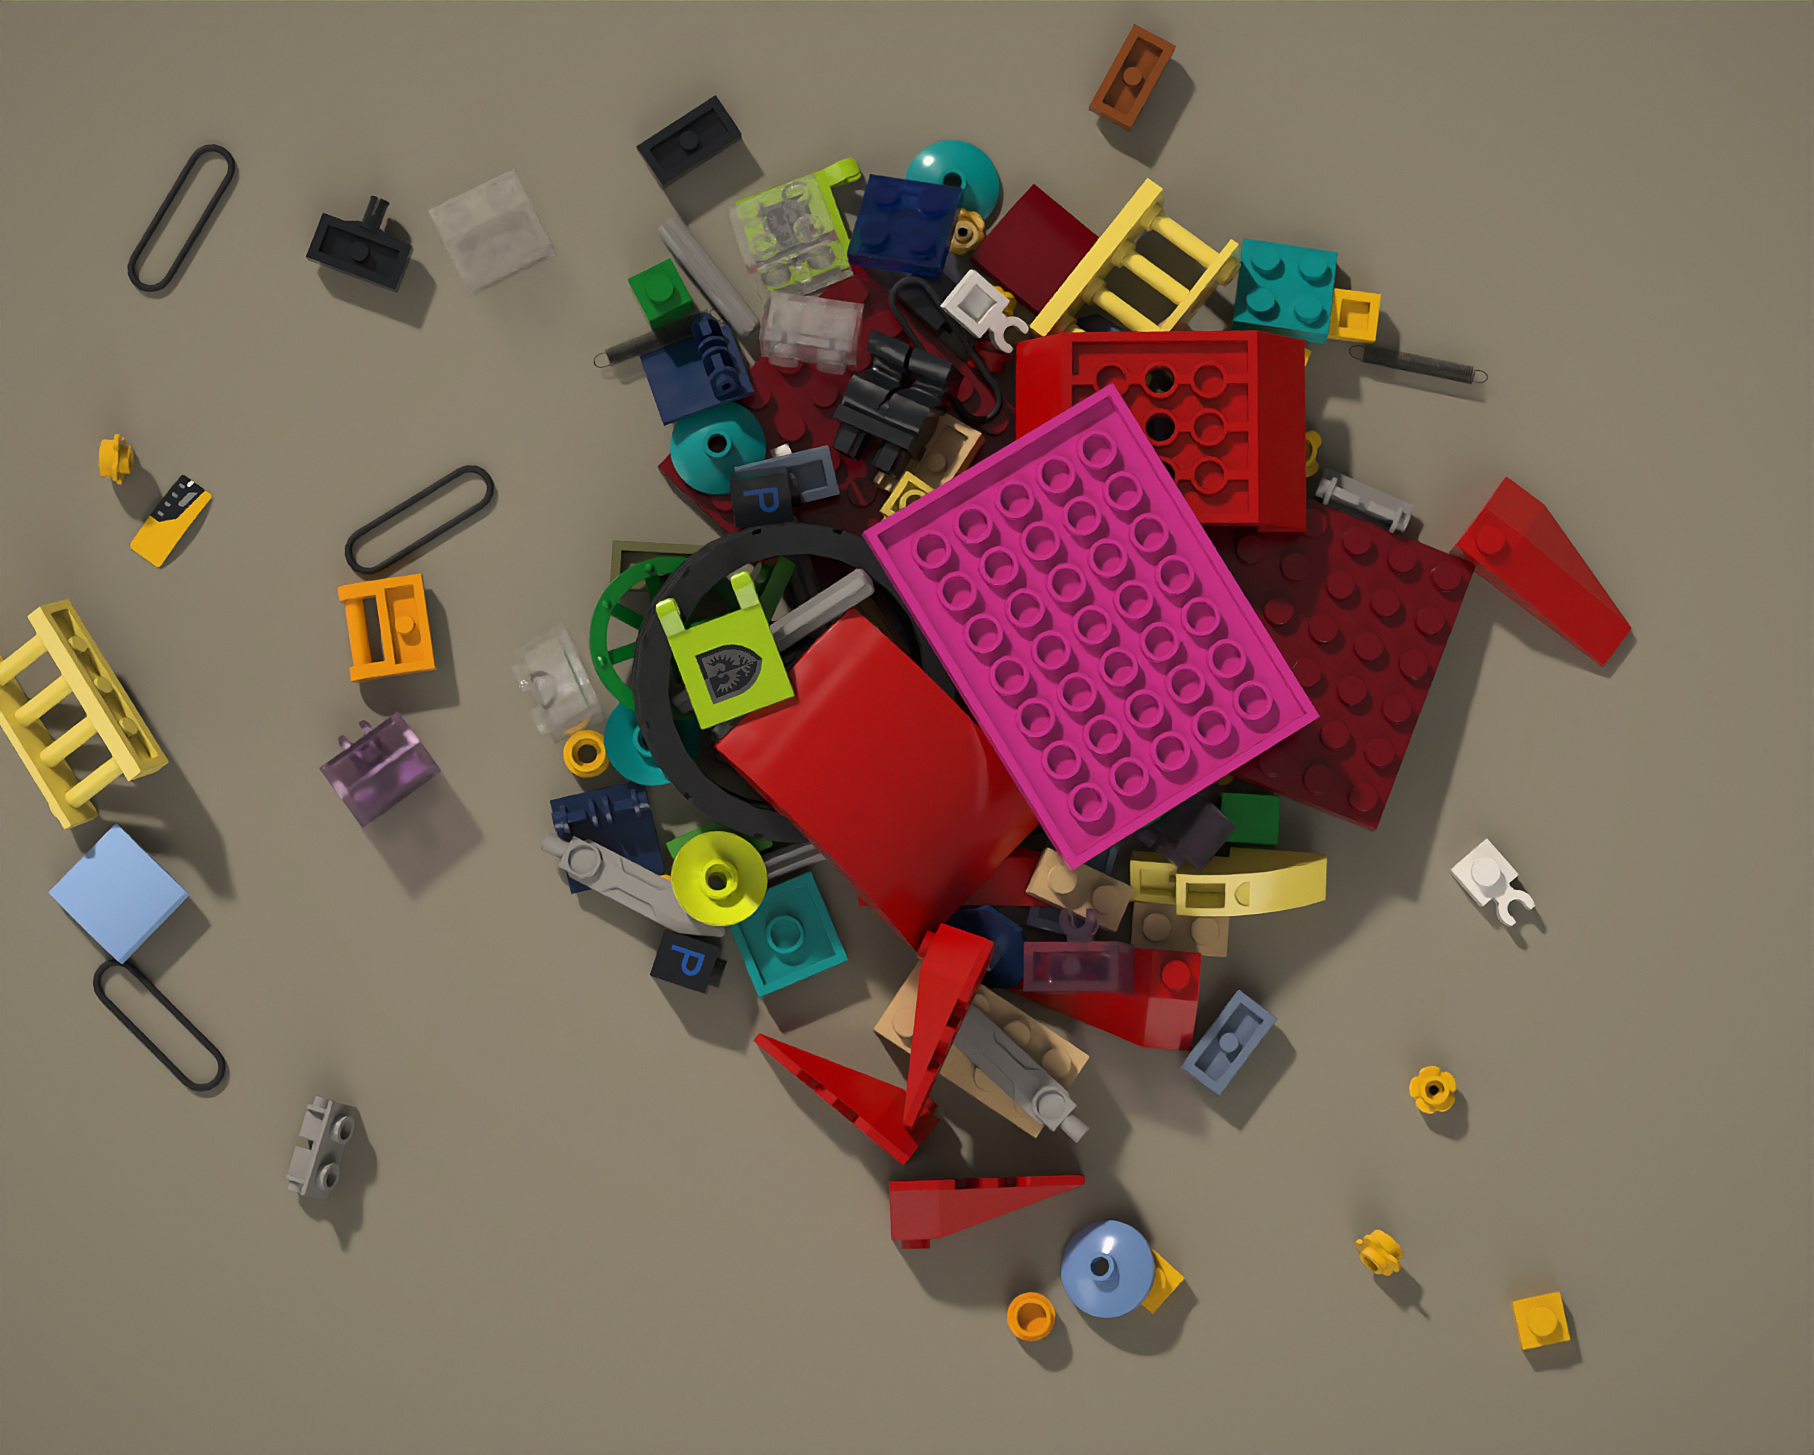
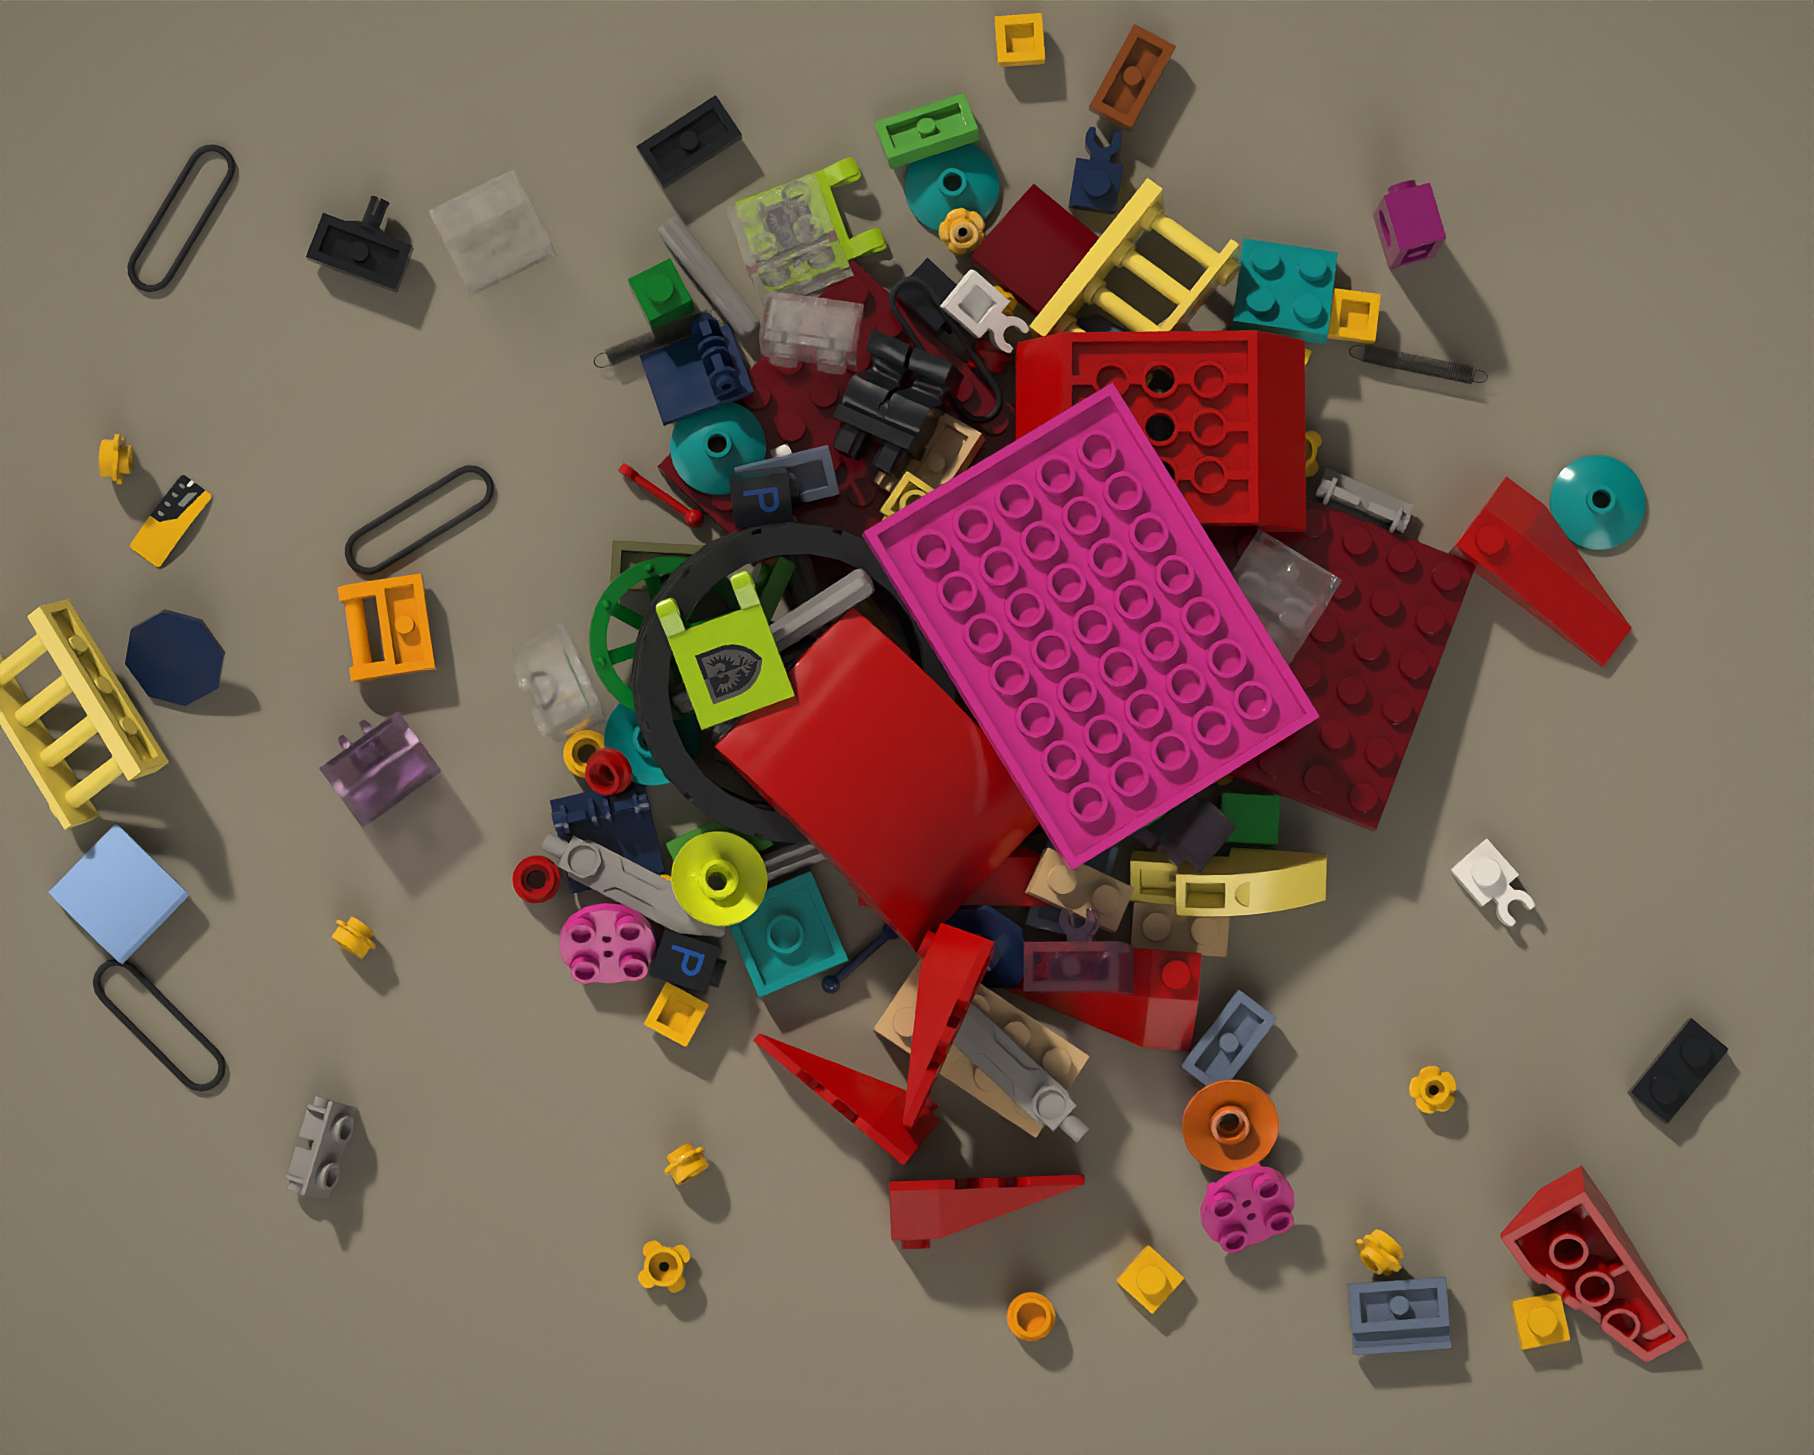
clear blue plate [846,174,964,278] -> none
medium blue dish [1061,1220,1155,1318] -> none
none -> dark blue piece [125,609,225,706]
none -> yellow plate [331,916,376,959]
none -> red plate [512,855,561,904]
none -> dark pink plate [559,903,656,984]
none -> red plate [585,747,633,795]
none -> red hinge [618,463,704,528]
none -> yellow plate [638,1240,690,1293]
none -> yellow plate [643,982,710,1048]
none -> yellow plate [664,1142,710,1186]
none -> dark blue hinge [821,923,899,994]
none -> bright green plate [874,93,980,169]
none -> yellow plate [994,13,1045,67]
none -> dark blue plate [1068,127,1123,215]
none -> orange dish [1182,1080,1279,1172]
none -> dark pink plate [1200,1163,1295,1253]
none -> clear slope [1231,529,1342,666]
none -> sand blue plate [1347,1277,1452,1355]
none -> magenta brick [1373,180,1446,269]
none -> red wedge [1500,1165,1689,1363]
none -> teal dish [1550,455,1646,550]
none -> black plate [1627,1018,1729,1124]

